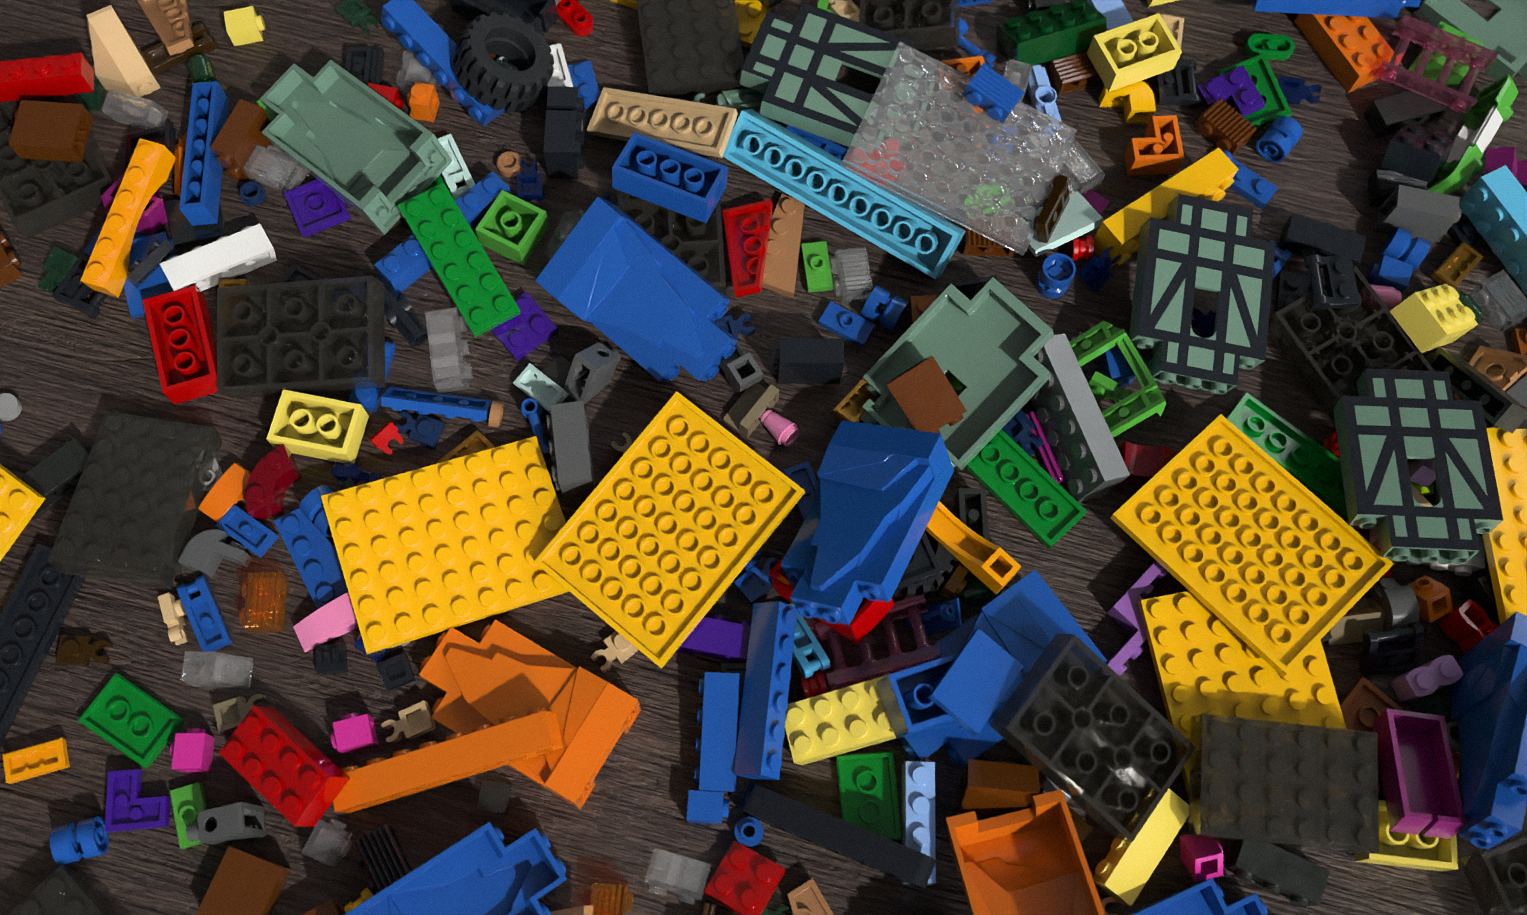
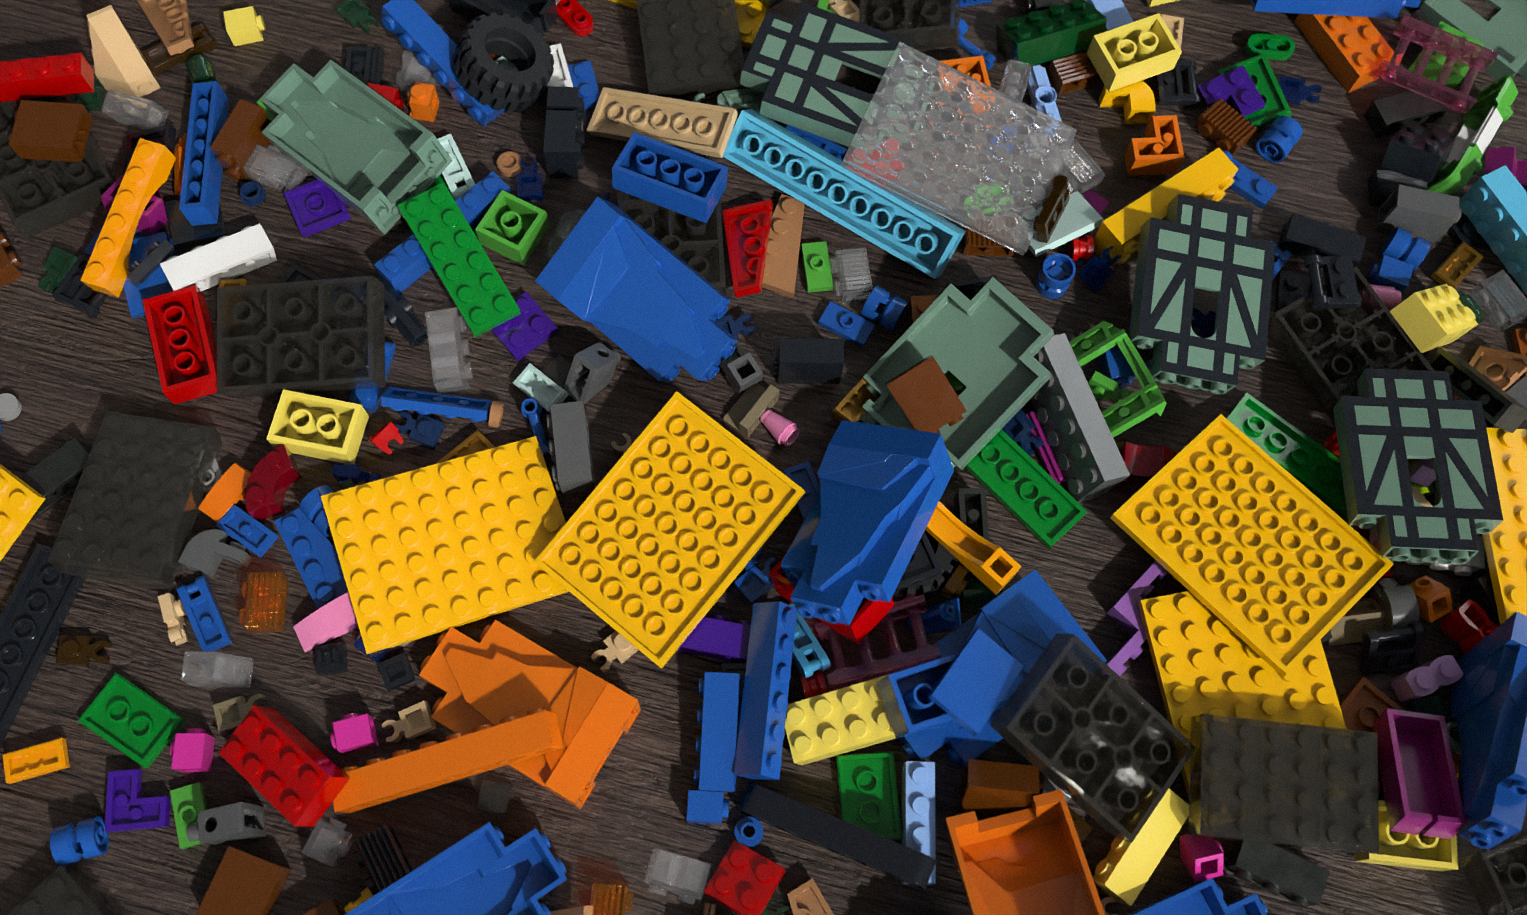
blue brick [962,63,1025,123] -> none

